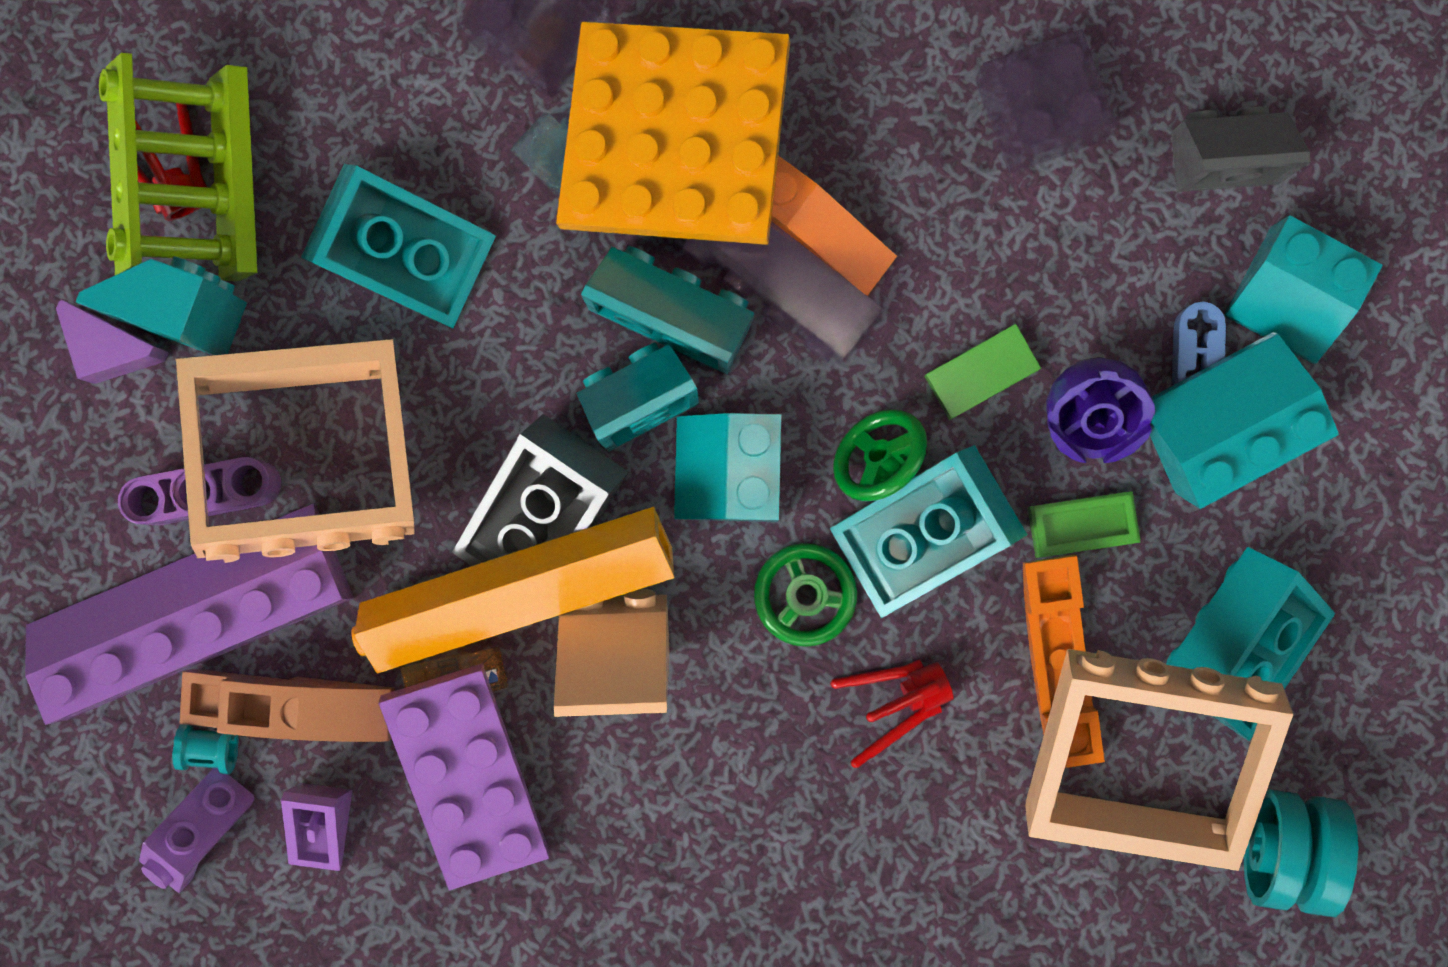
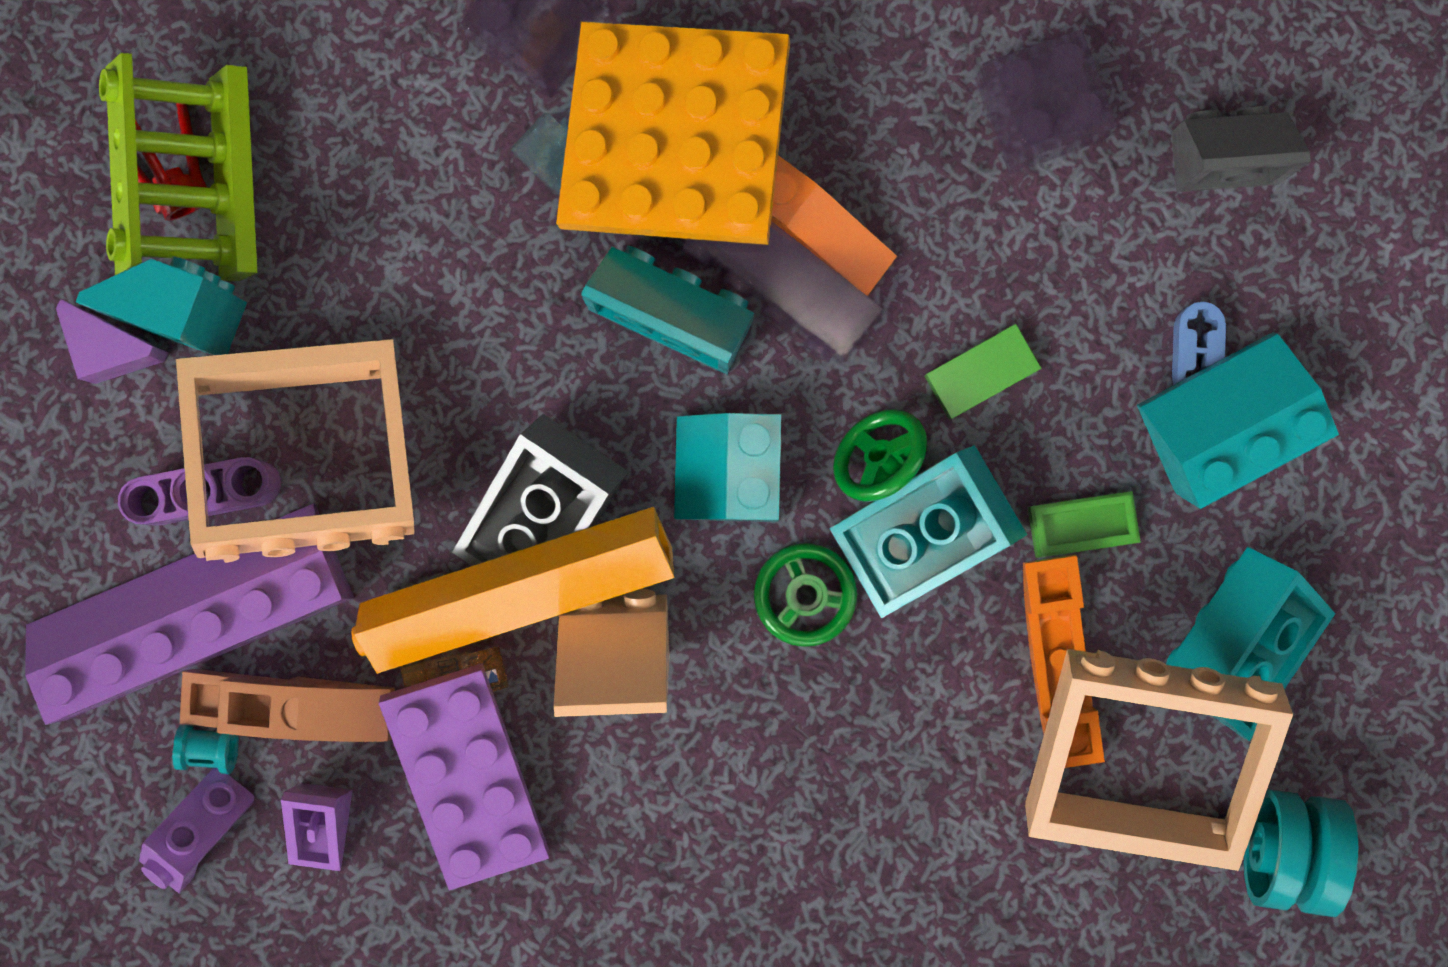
teal slope [301,164,496,328] -> none
teal slope [576,343,699,452] -> none
red plant [830,659,954,768] -> none
dark purple cylinder [1046,357,1155,463] -> none
teal slope [1224,215,1383,364] -> none

